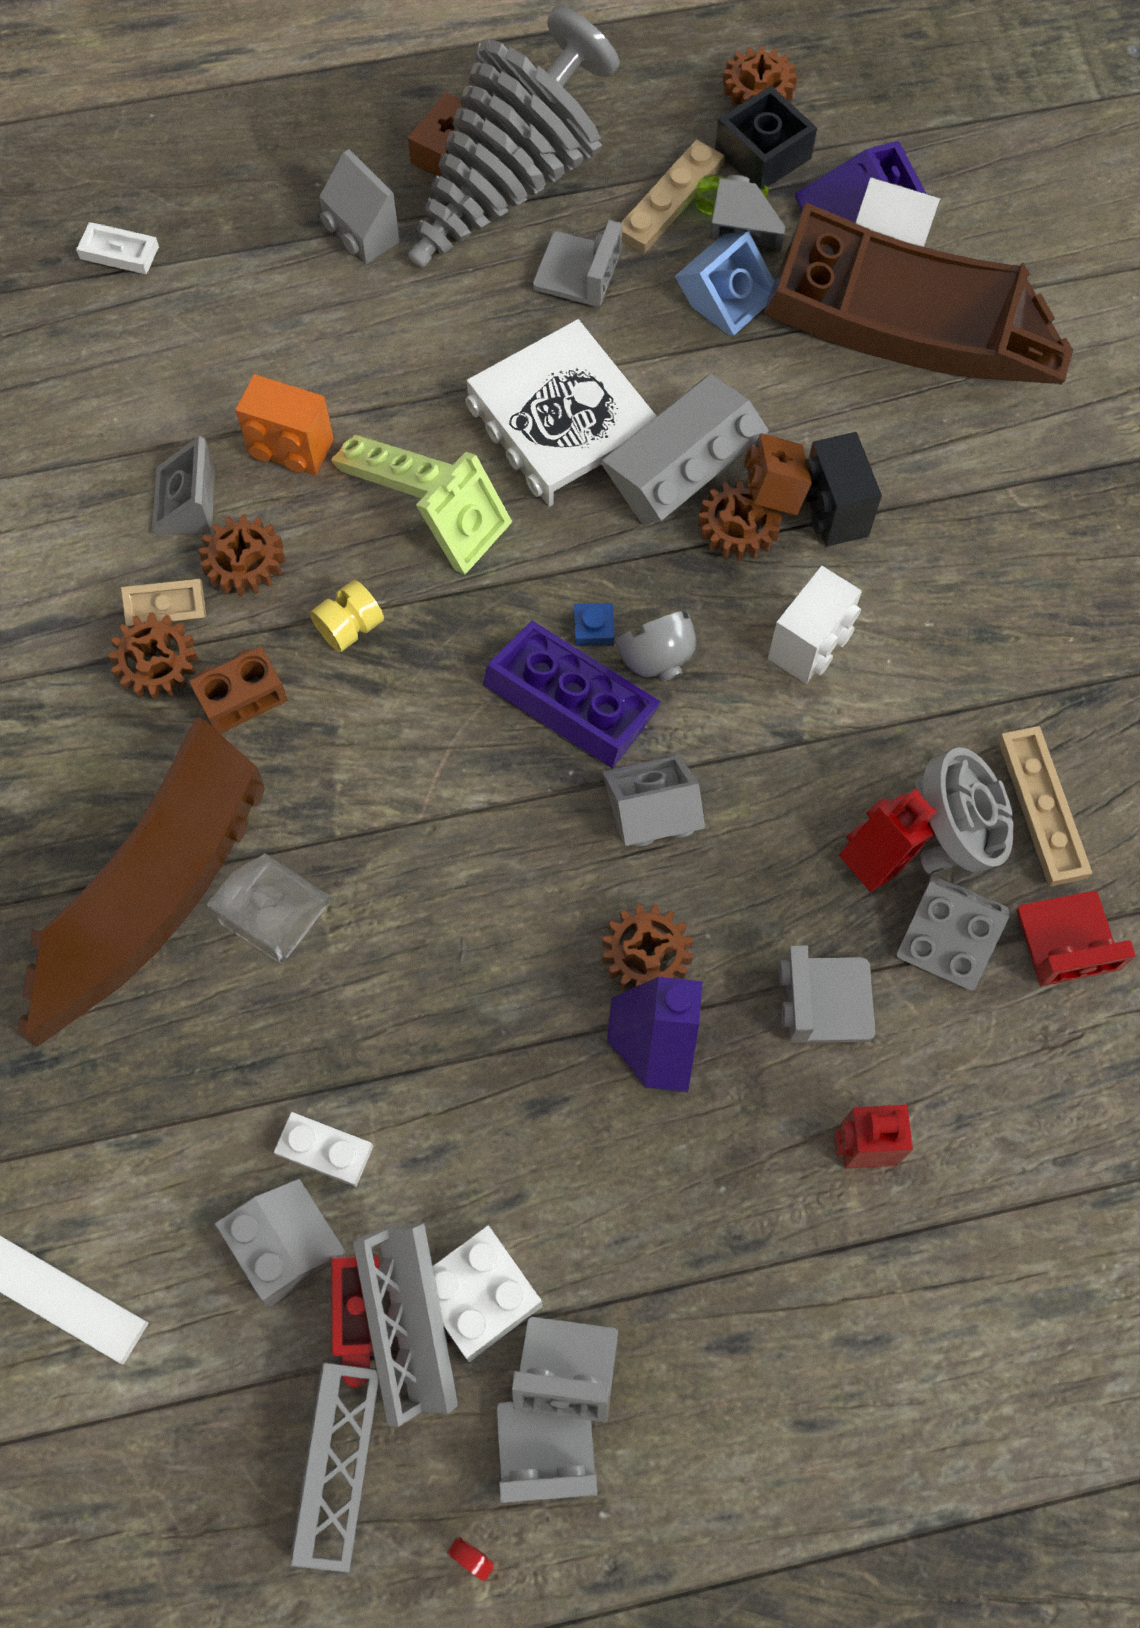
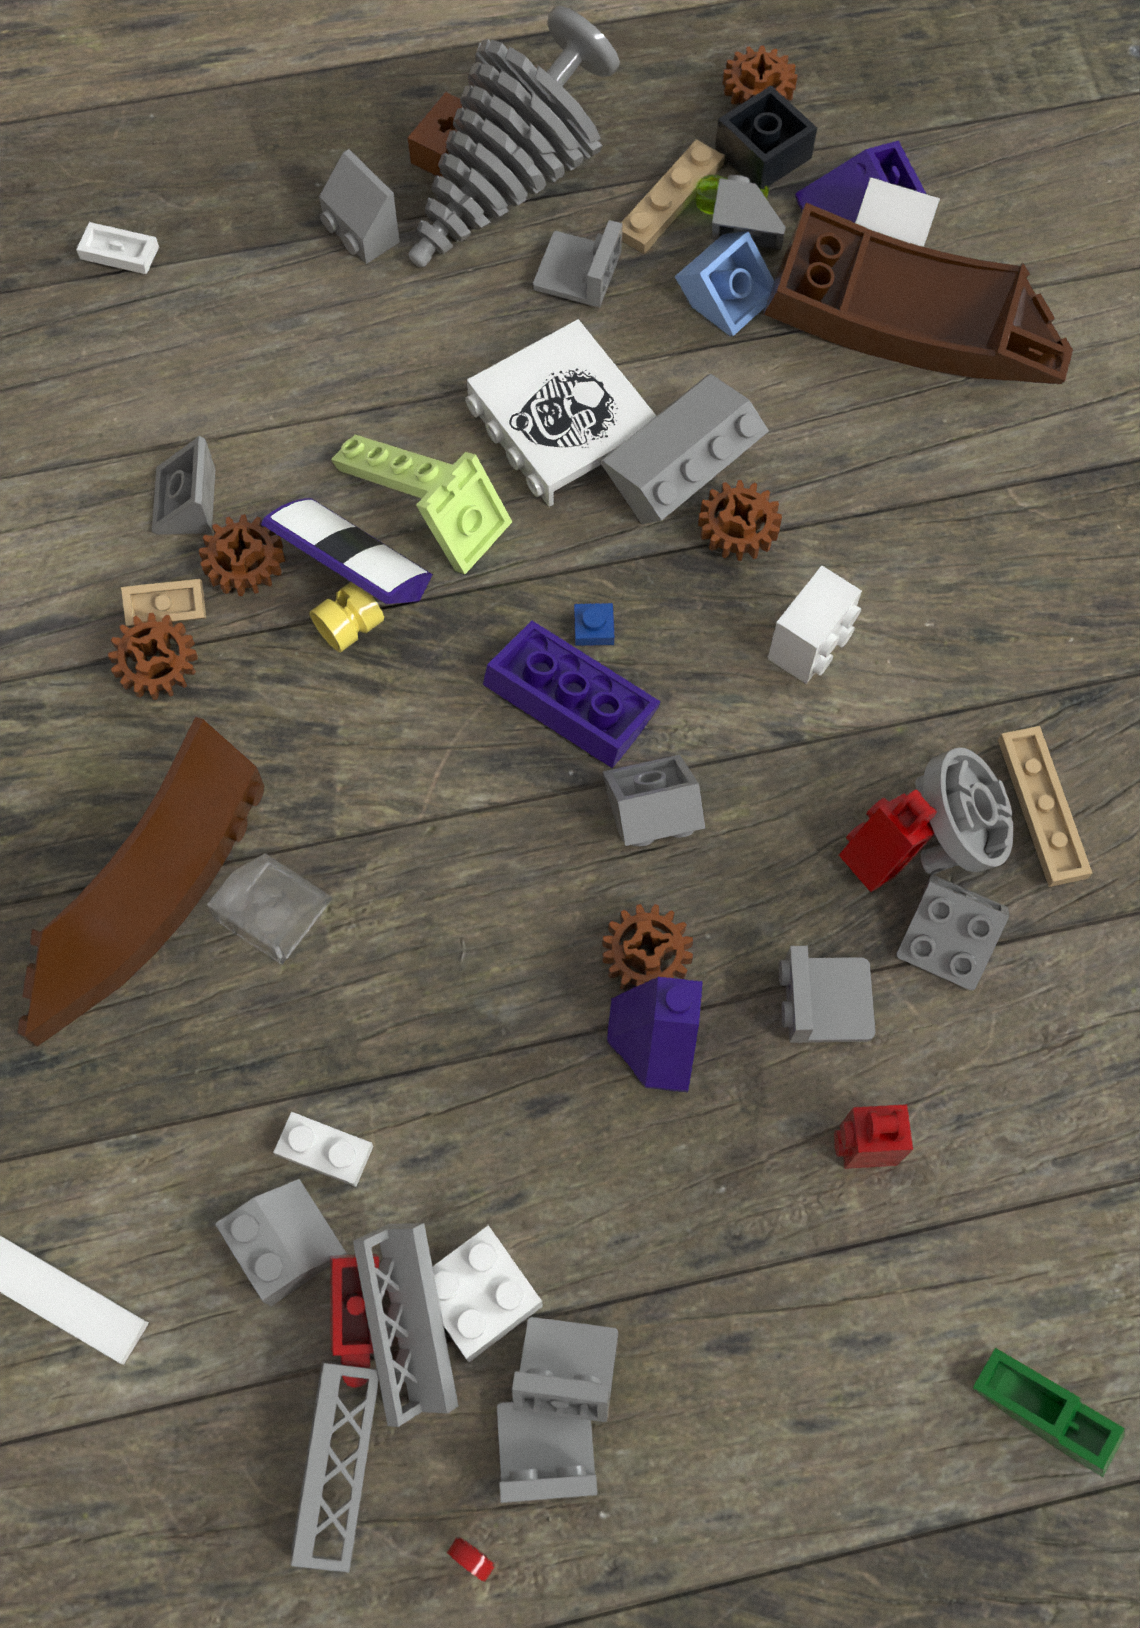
dark orange brick [189,646,288,734] -> none
orange brick [235,374,334,476] -> none
light grey cylinder [615,611,697,682] -> none
dark orange brick [744,433,812,515] -> none
black brick [804,431,882,547] -> none
red bracket [1016,891,1136,987] -> none
none -> slope [261,498,433,604]
none -> green slope [973,1348,1125,1477]

